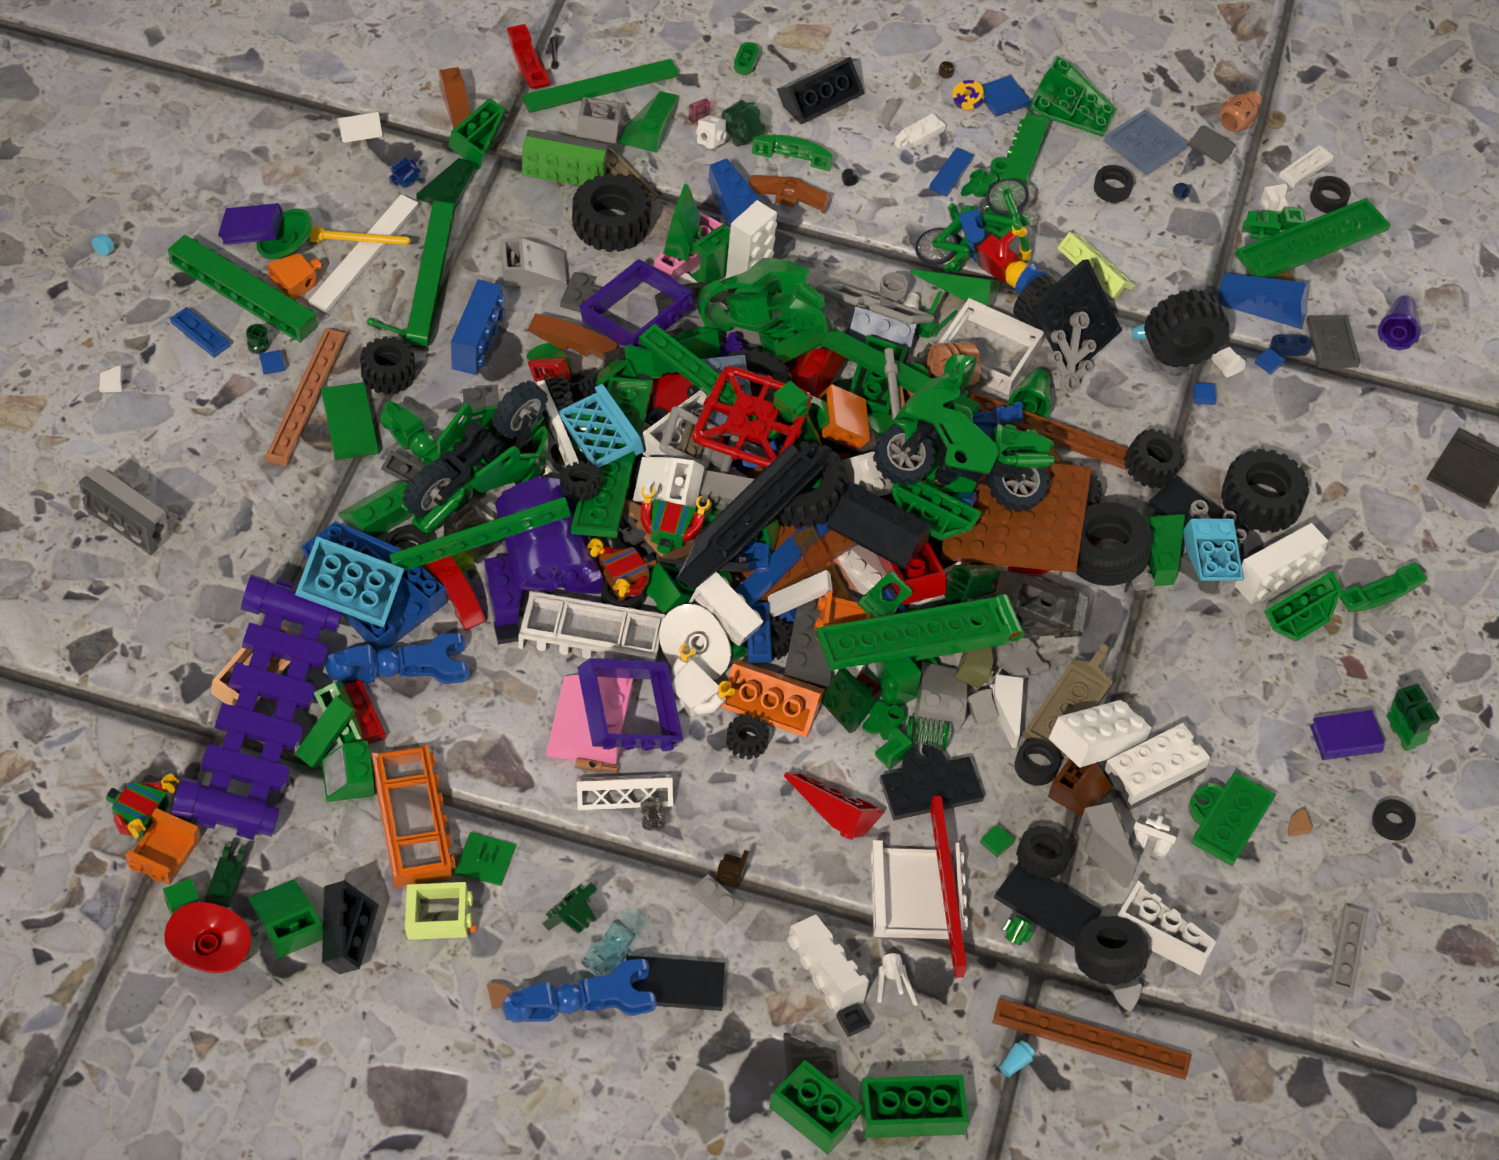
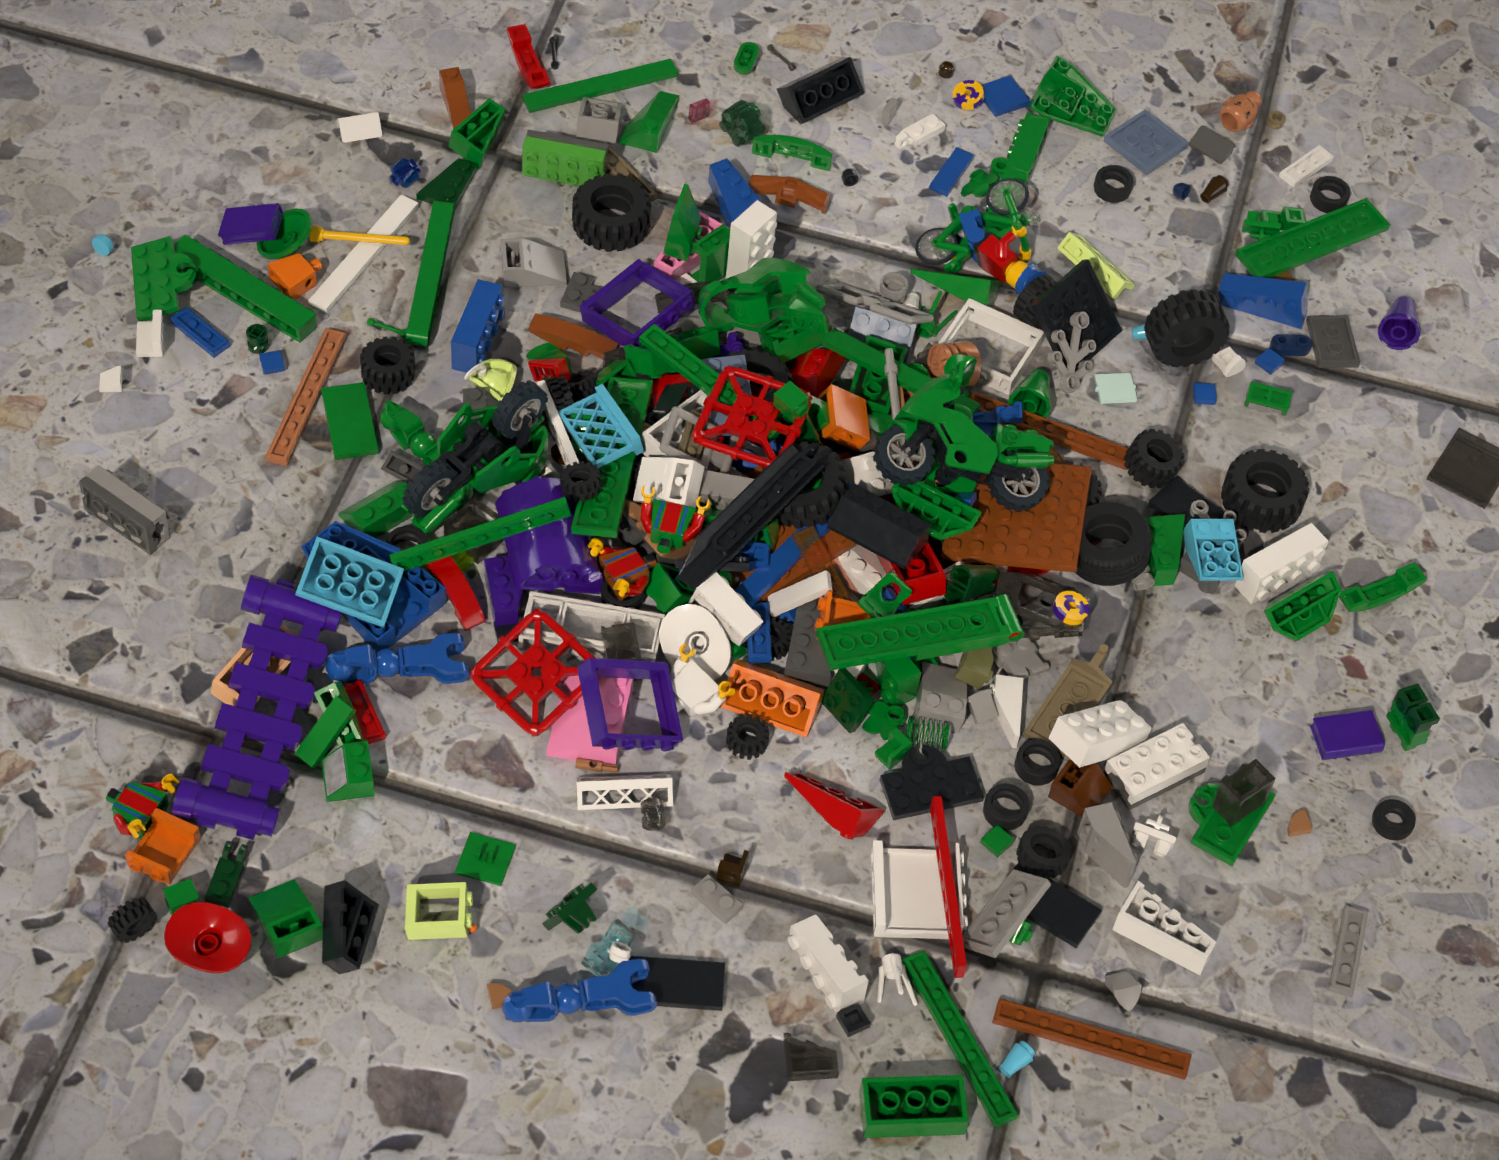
window [371,744,455,888] -> none
white brick [696,115,727,149] -> none
green slope [769,1060,864,1155] -> none
black tyre [1074,916,1149,985] -> none
white panel [1261,184,1290,212] -> none
none -> black tyre [107,897,157,943]
none -> green plate [131,236,197,322]
none -> white panel [136,310,164,357]
none -> yellowish green hat [464,359,517,401]
none -> red plate [470,609,599,737]
none -> clear smoke plate [601,622,642,661]
none -> white plate [607,941,631,963]
none -> black slope [652,383,688,417]
none -> green tile [902,950,1018,1128]
none -> light grey tile [962,869,1051,958]
none -> black tyre [983,783,1030,831]
none -> yellow piece [1052,591,1090,625]
none -> light aqua piece [1094,373,1137,404]
none -> dark brown cone [1200,175,1229,204]
none -> clear smoke piece [1212,759,1276,827]
none -> green hinge [1244,382,1292,416]

